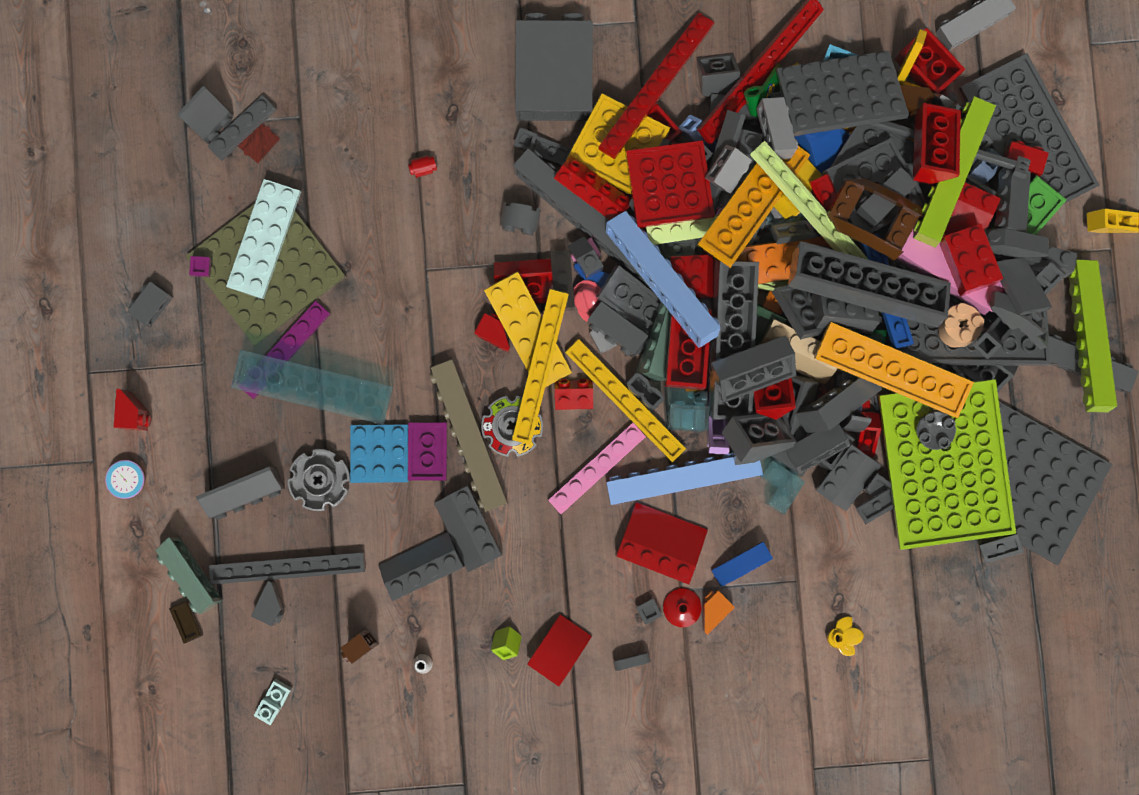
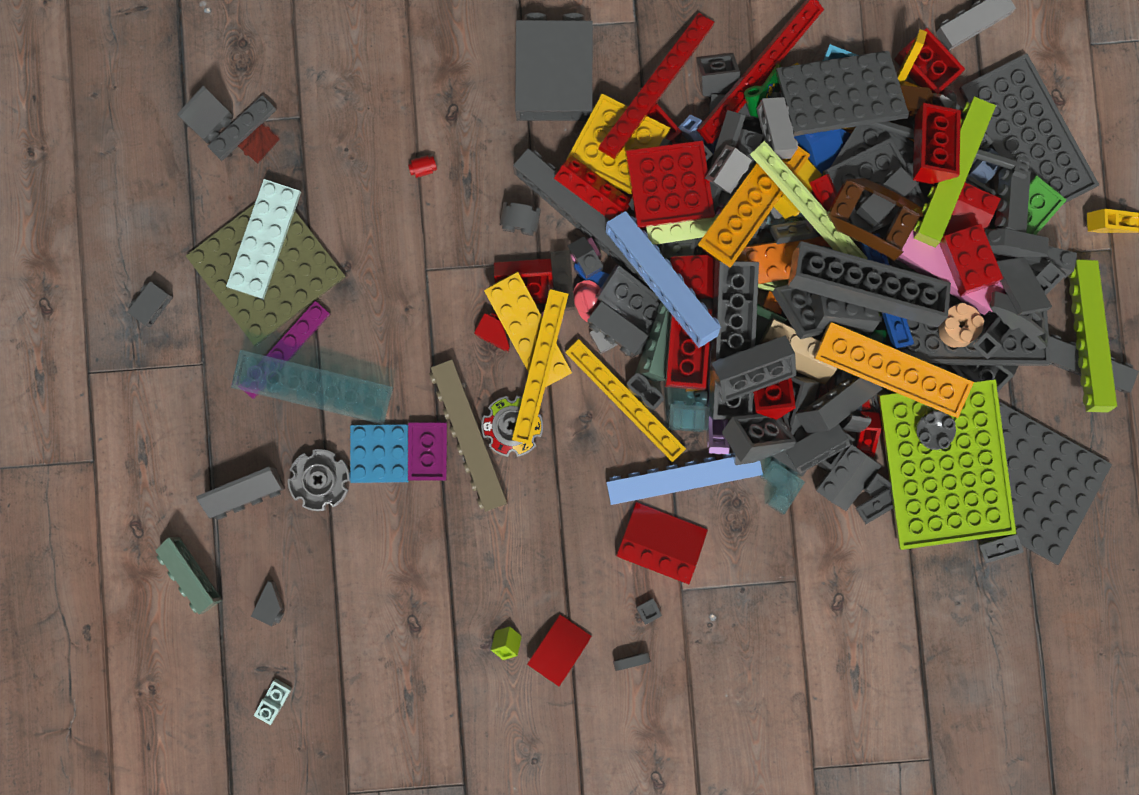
piece [105,460,145,499] -> none
red slope [113,389,151,431] -> none
dark brown tile [169,600,203,644] -> none
magenta plate [189,256,211,277] -> none
dark grey plate [209,553,365,585] -> none
reddish brown brick [340,629,379,664] -> none
dark grey slope [378,532,465,601] -> none
white cone [413,654,433,674] -> none
dark grey slope [434,486,502,572] -> none
dark grey slope [513,127,572,166] -> none
bright pink plate [548,423,646,514] -> none
red bracket [555,378,593,410] -> none
red dish [663,588,702,627] -> none
orange slope [703,590,735,635] -> none
blue slope [711,541,773,587] -> none
yellow plate [827,617,864,656] -> none
red brick [1000,141,1049,178] -> none

